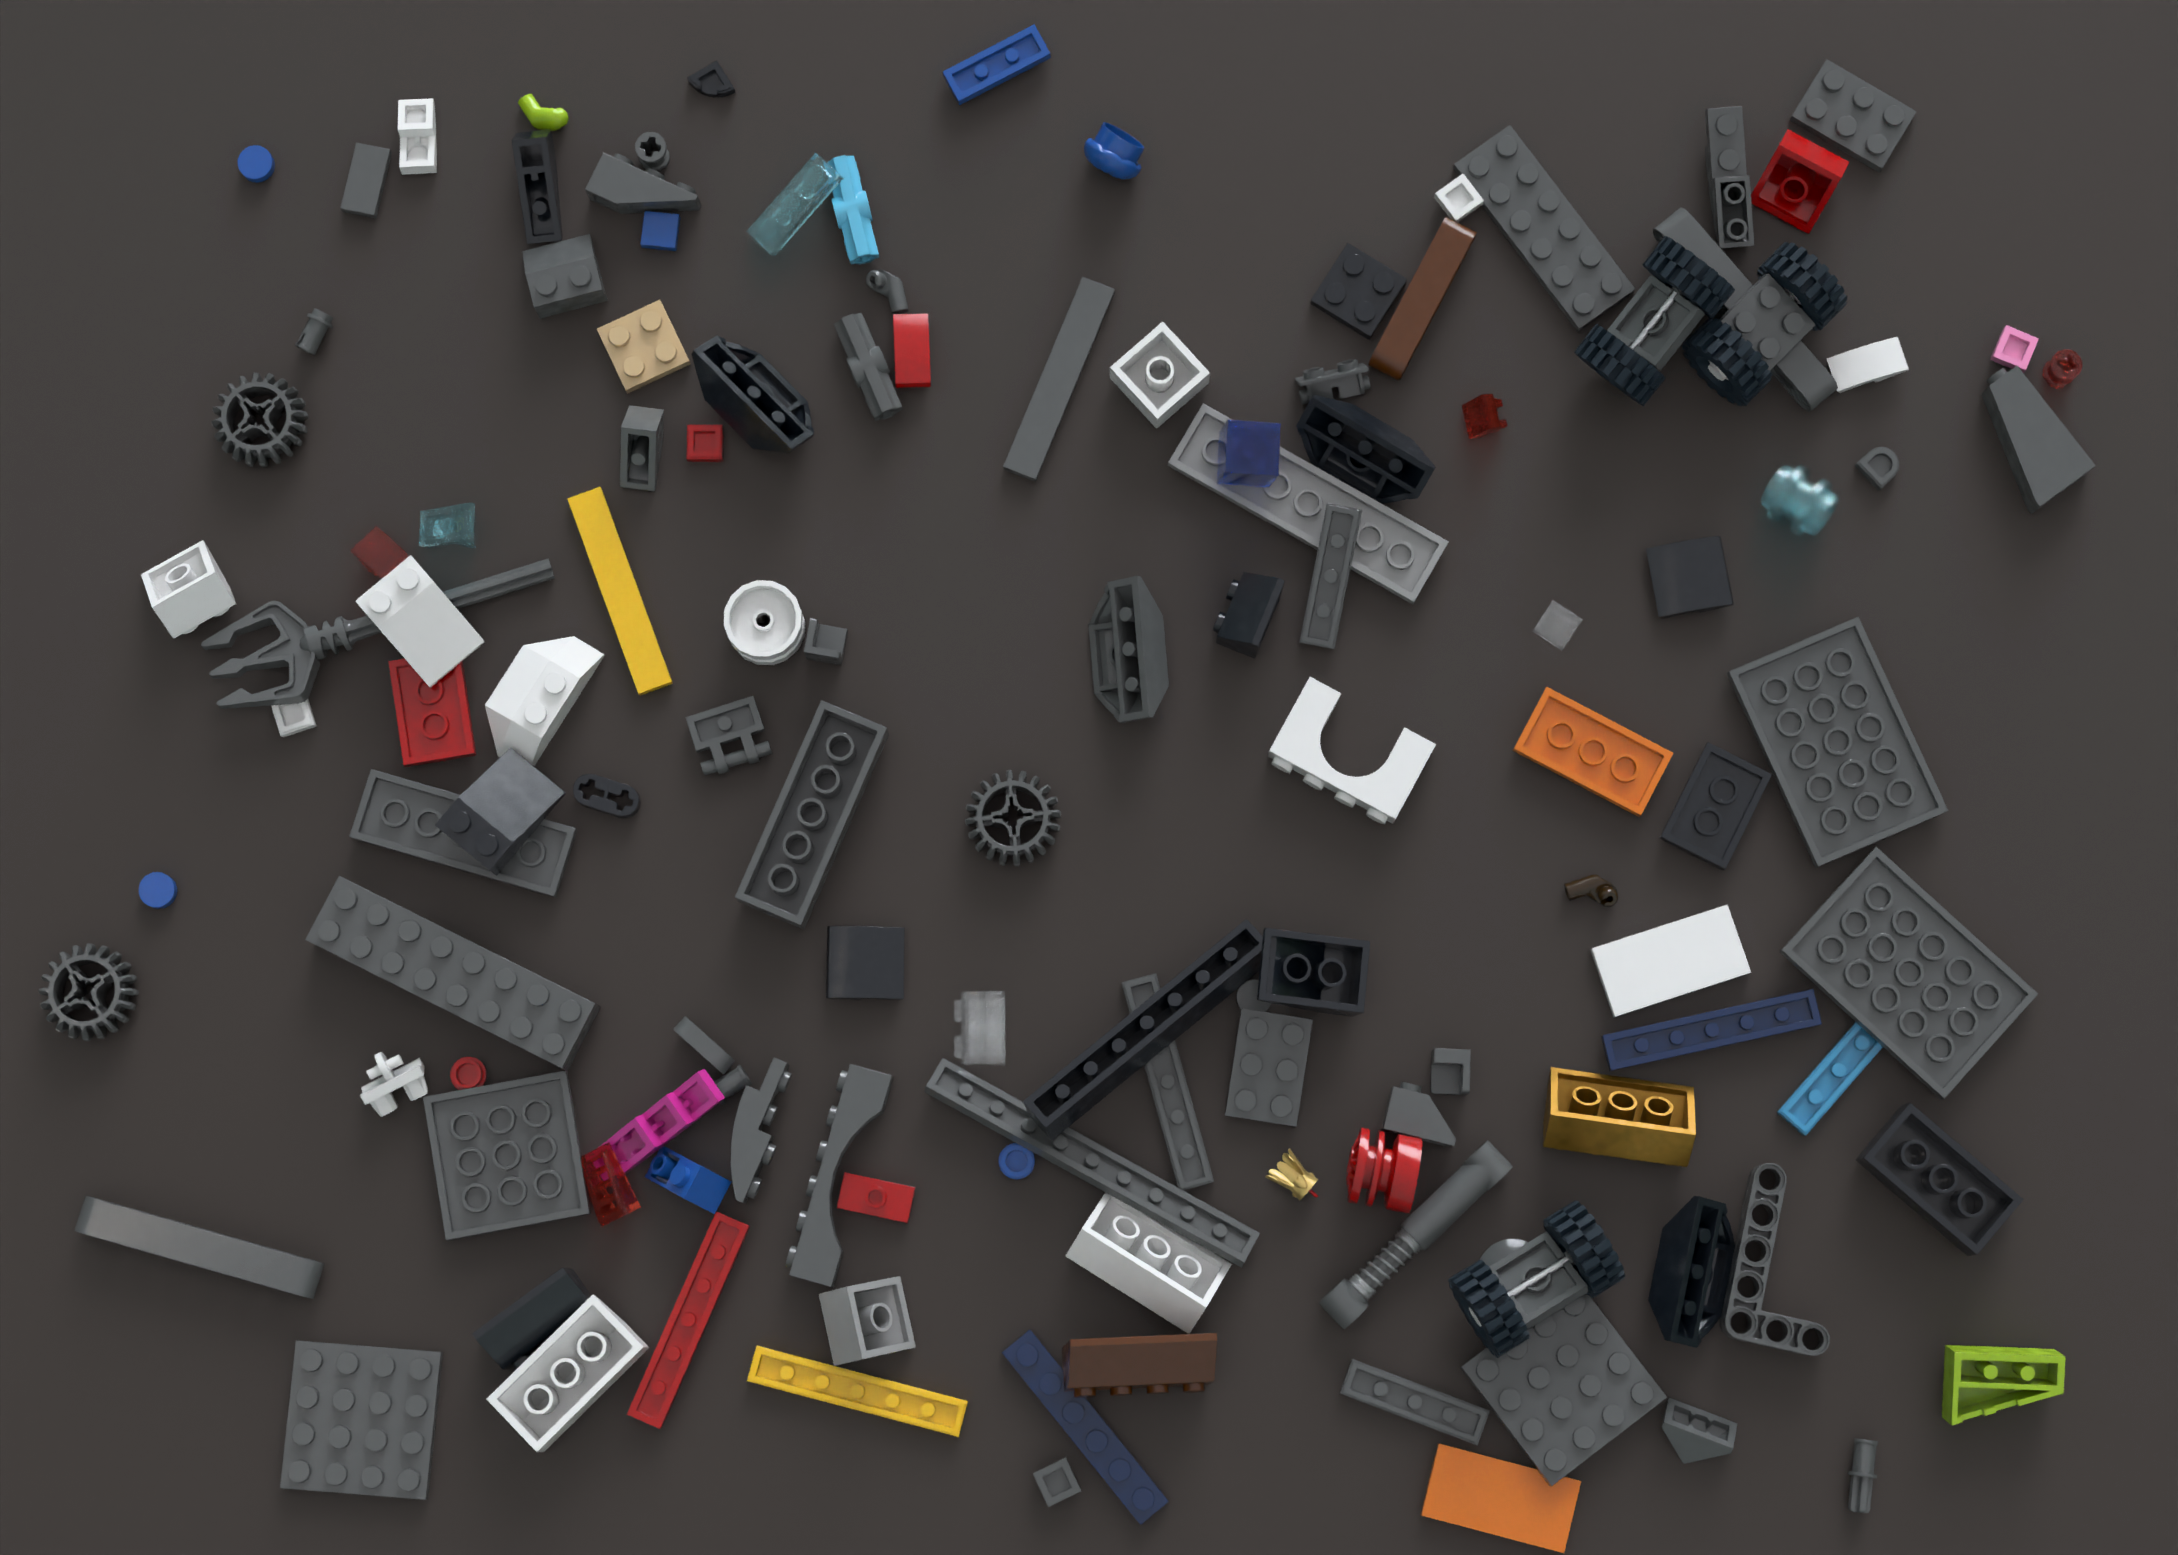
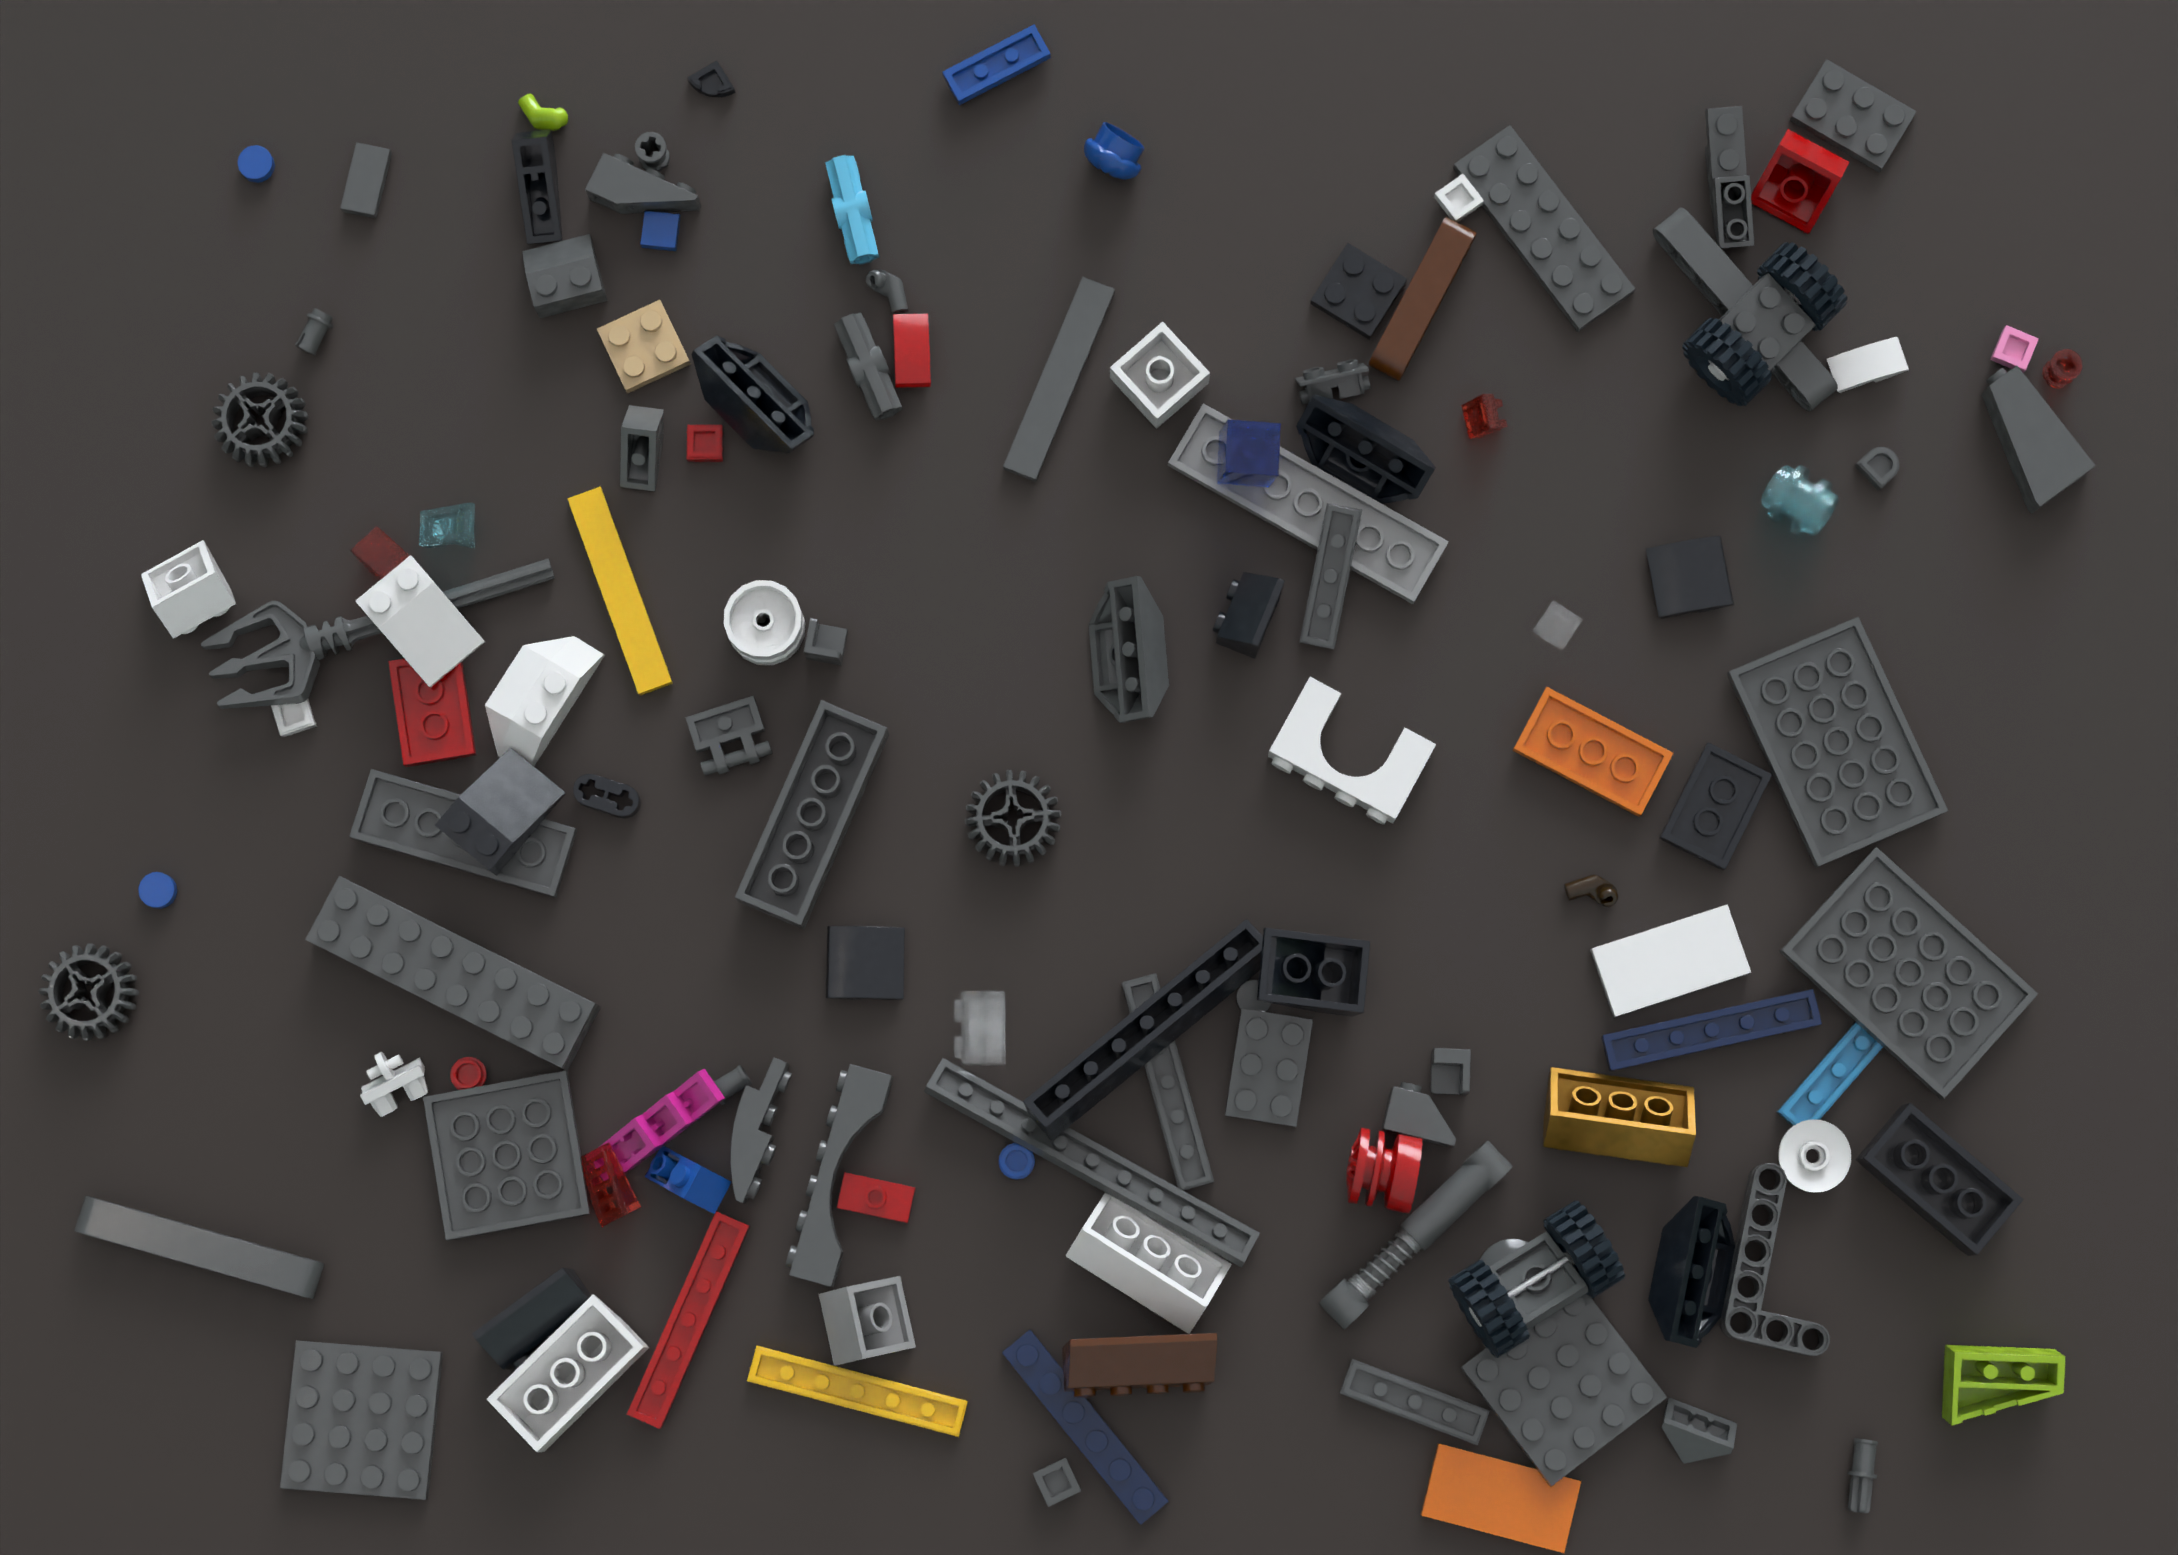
white slope [398,98,437,175] -> none
dark grey beam [673,1016,735,1074] -> none
clear light blue plate [747,153,844,257] -> none
pearl gold piece [1265,1148,1318,1201] -> none
plate [1574,236,1735,406] -> none
none -> white dish [1778,1120,1851,1192]

